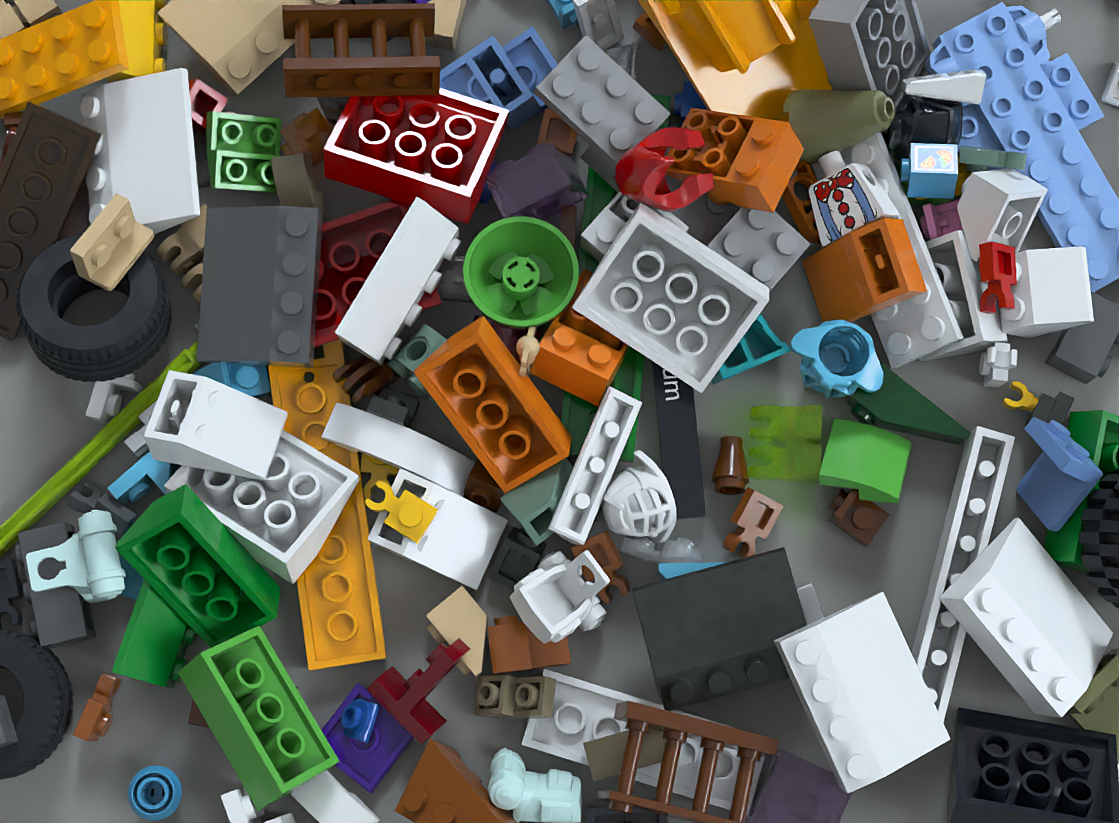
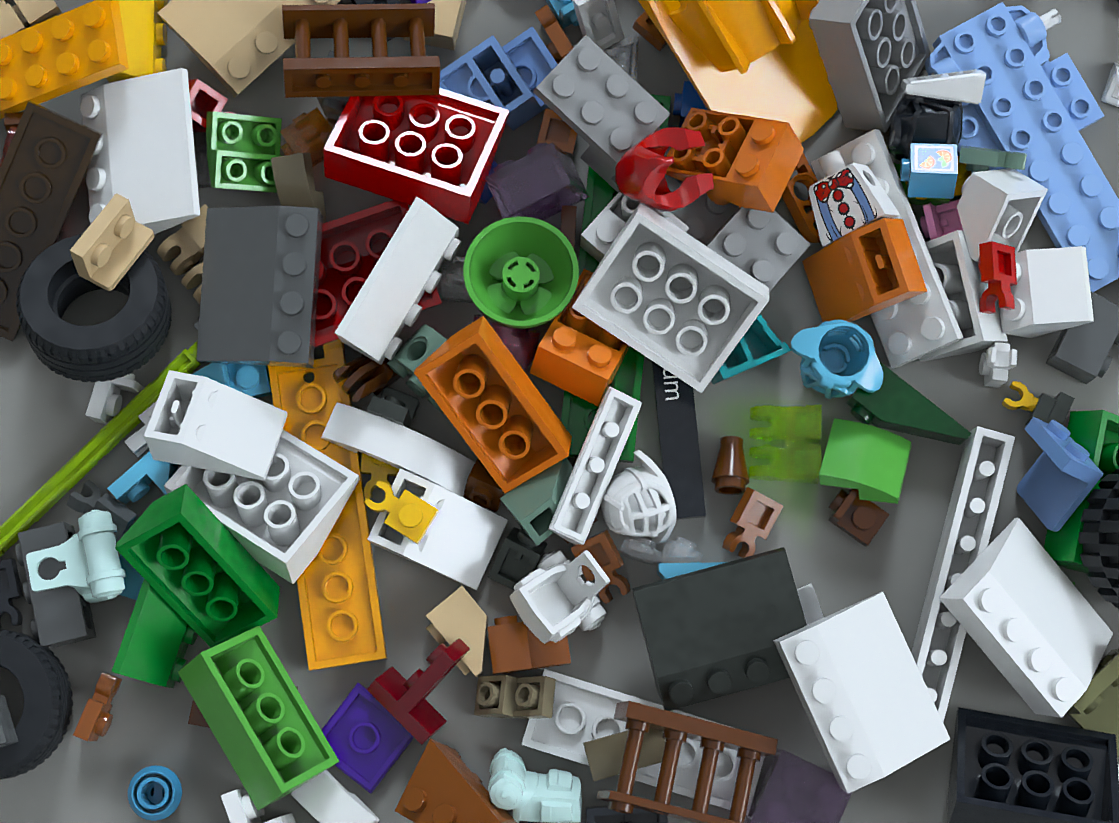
blue plate [341,699,380,743] -> none
tan piece [516,327,540,377] -> none
olive cone [783,89,895,164] -> none
none -> dark orange plate [535,5,574,64]

